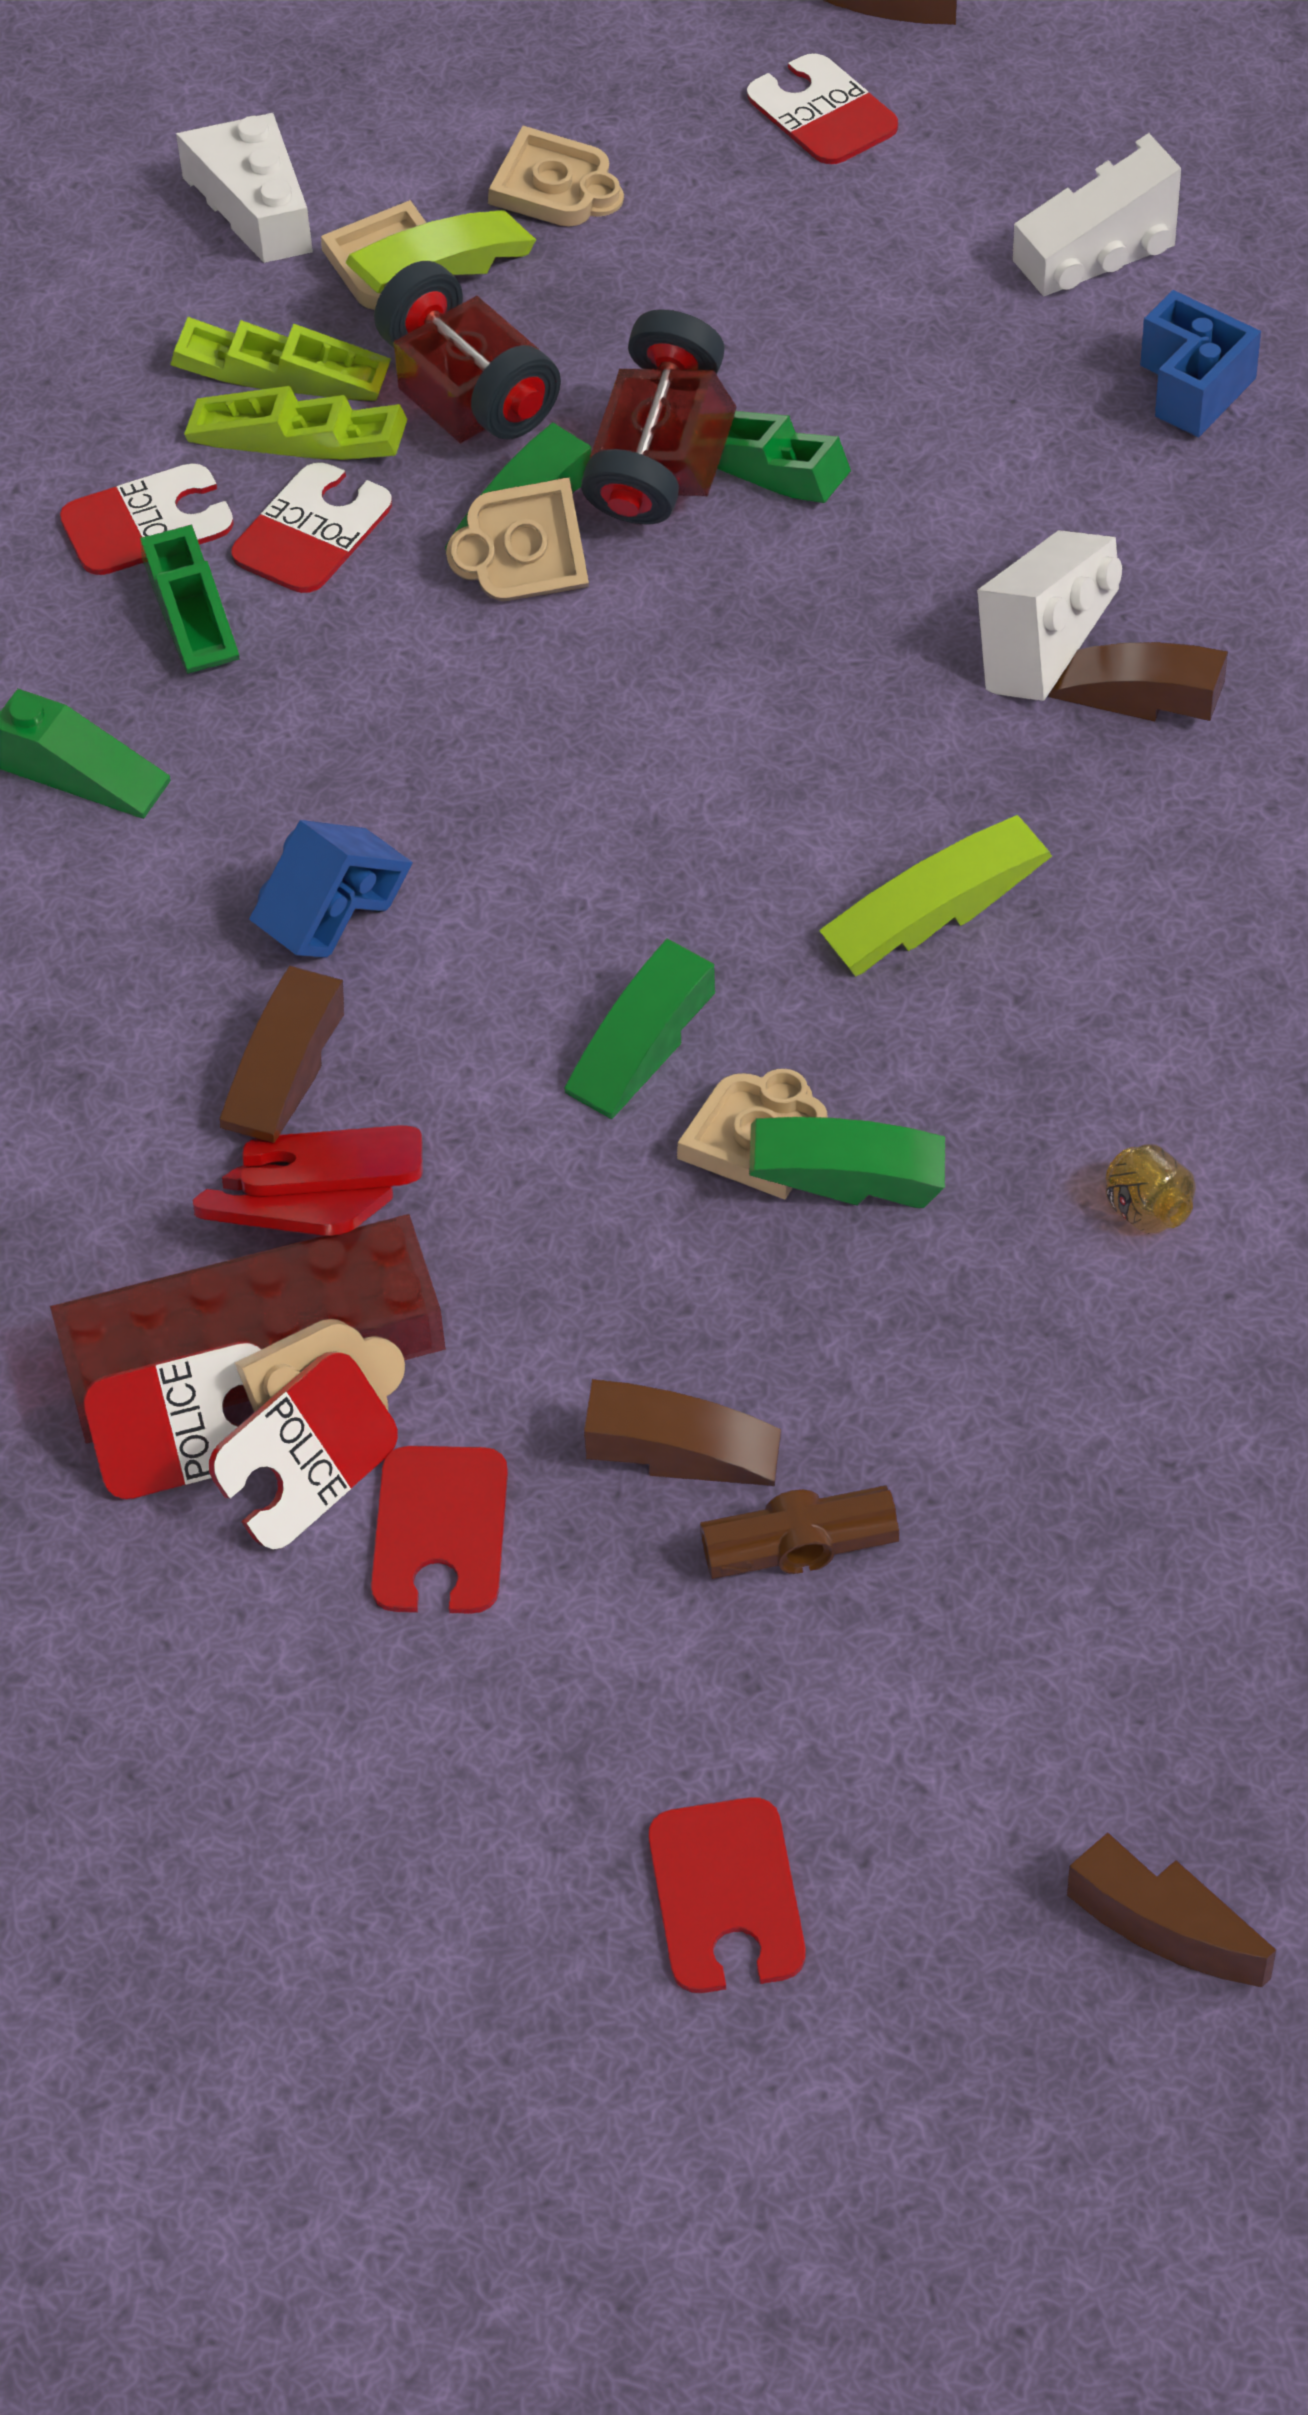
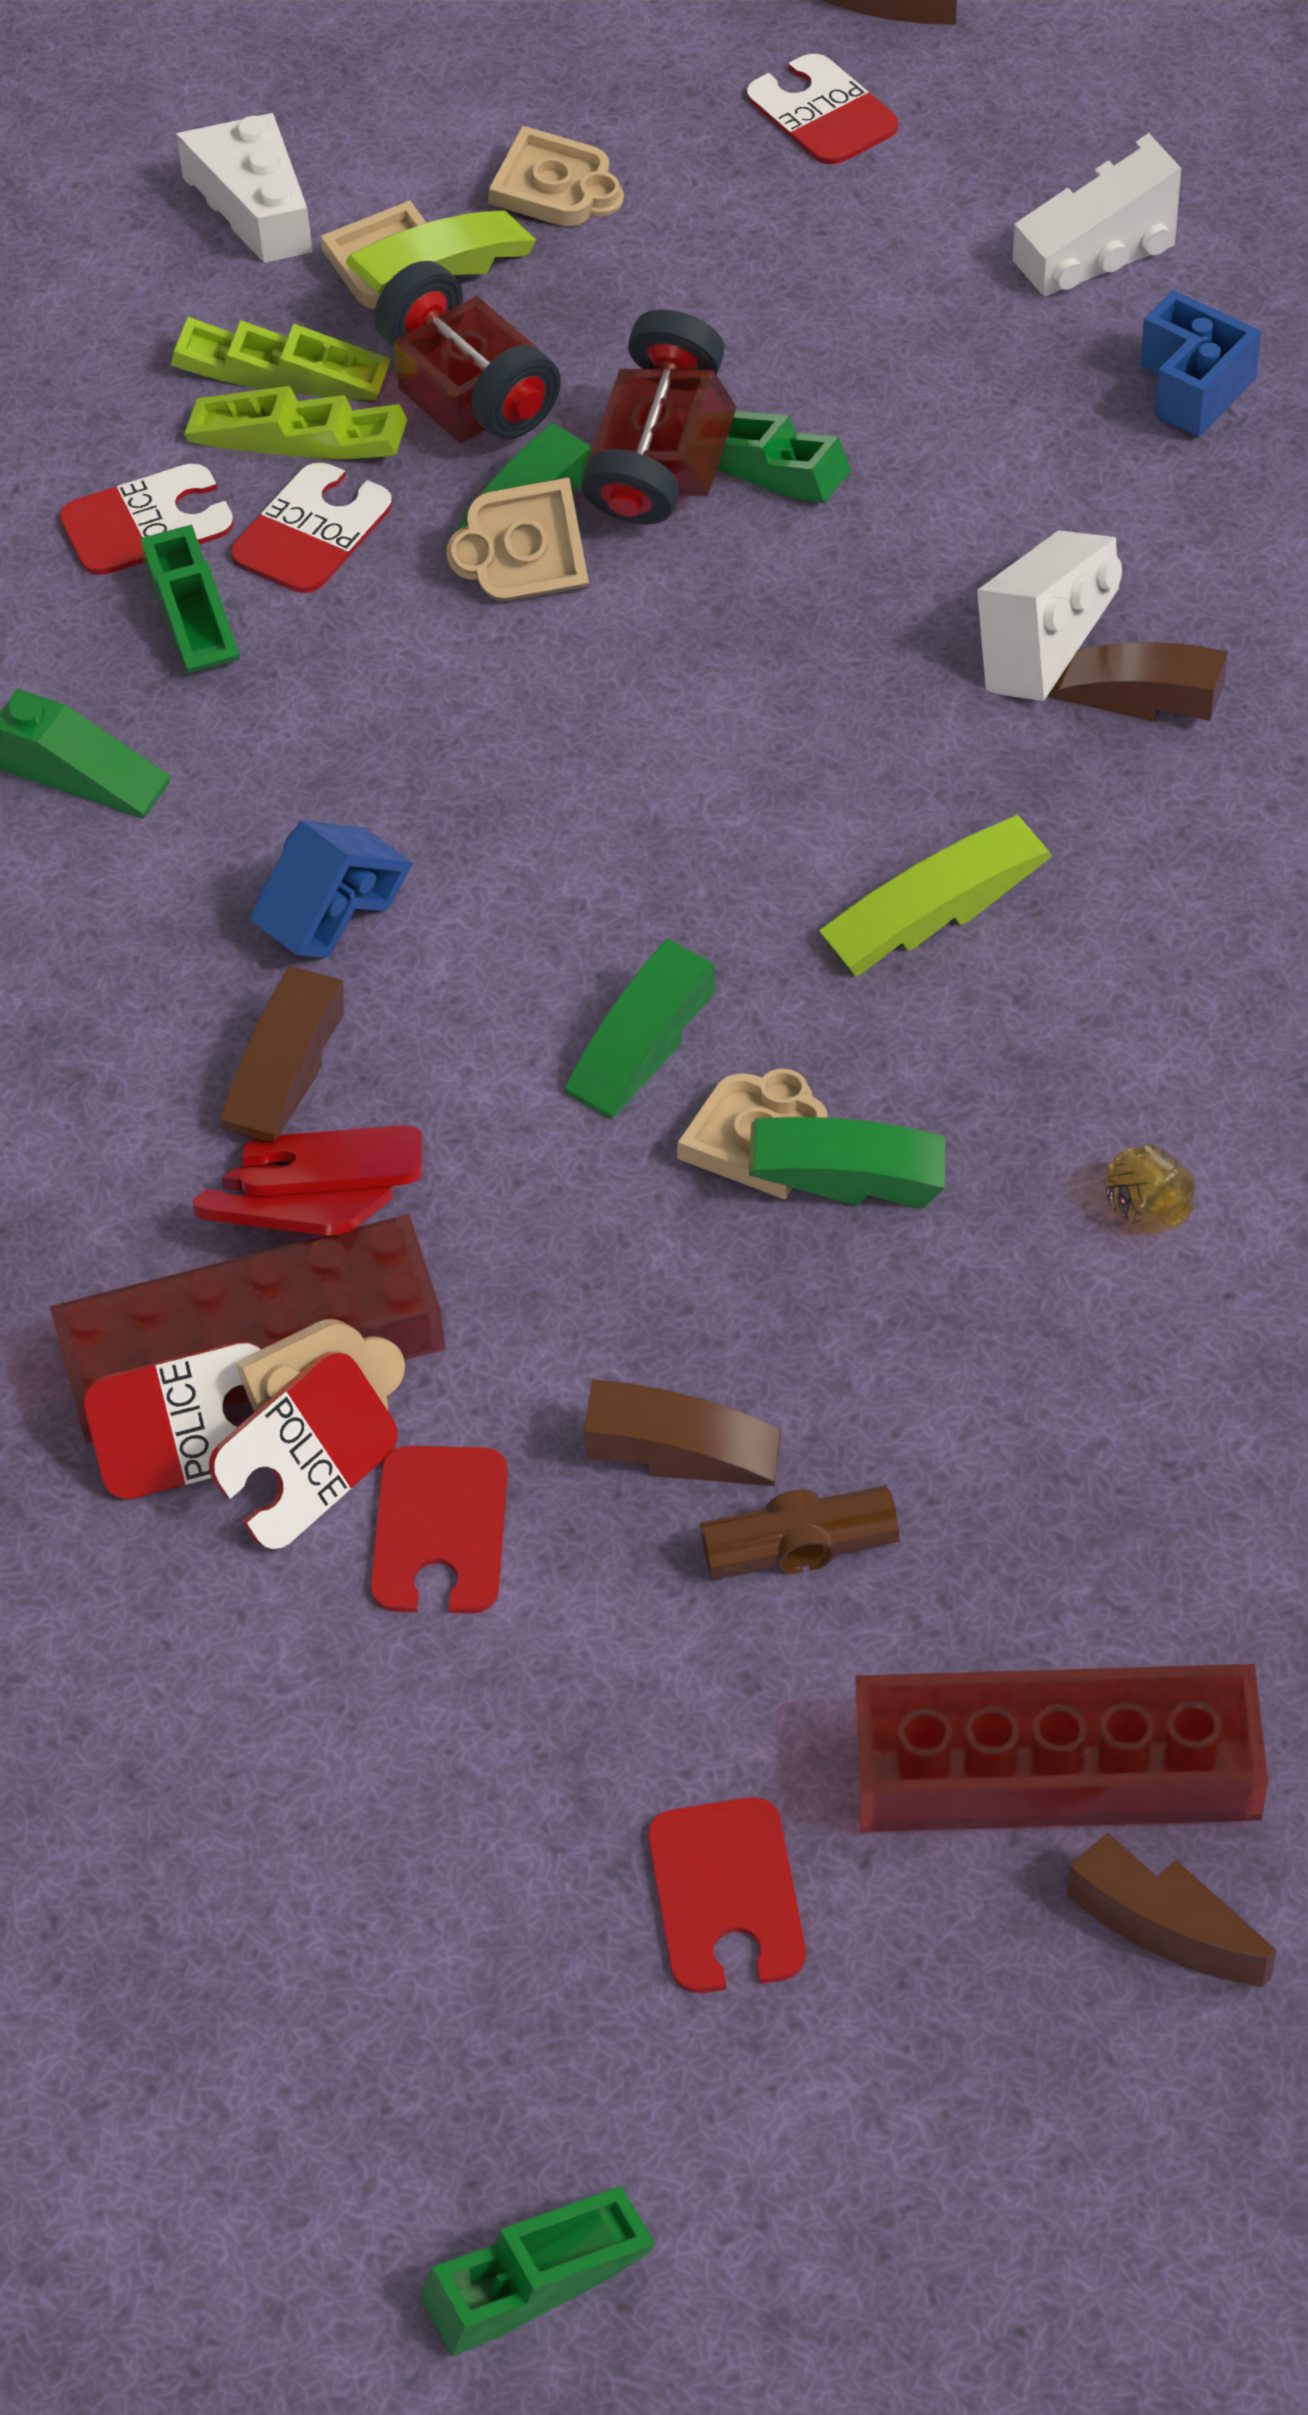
none -> green slope [420,2185,655,2357]
none -> clear red brick [855,1664,1268,1832]

